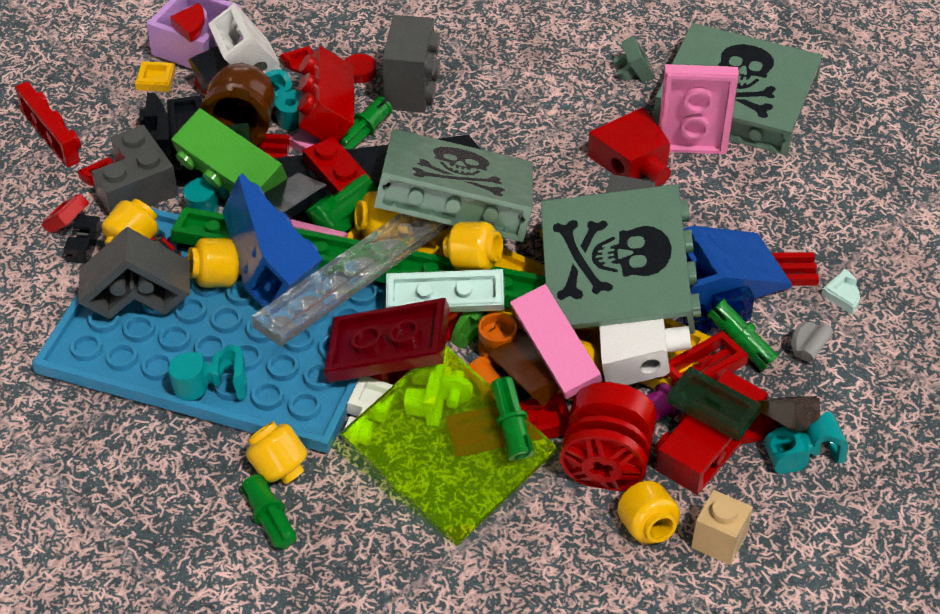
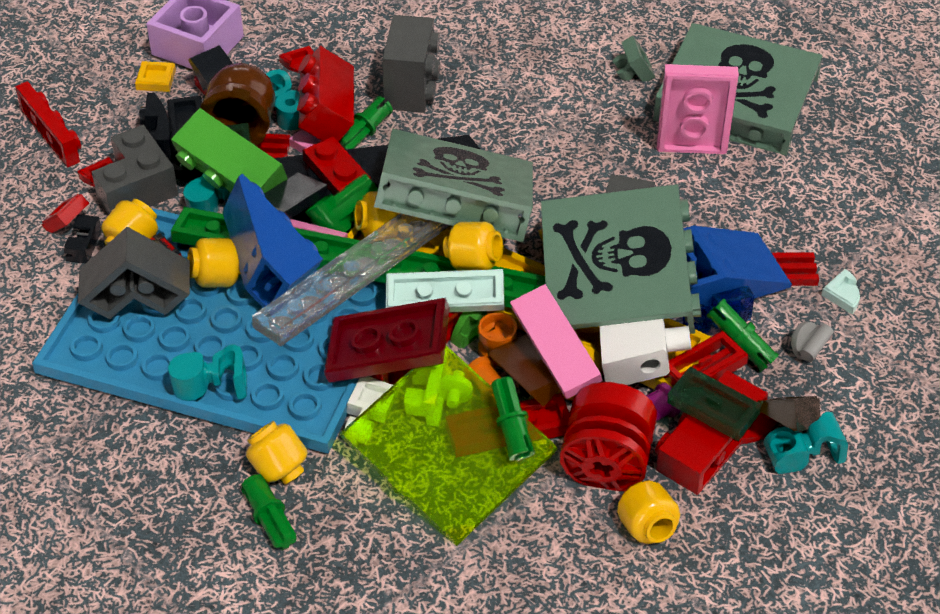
red tile [170,3,205,43] -> none
white torso [208,3,282,73] -> none
red tile [345,54,377,83] -> none
red torso [587,107,671,186] -> none
tan brick [691,490,753,565] -> none

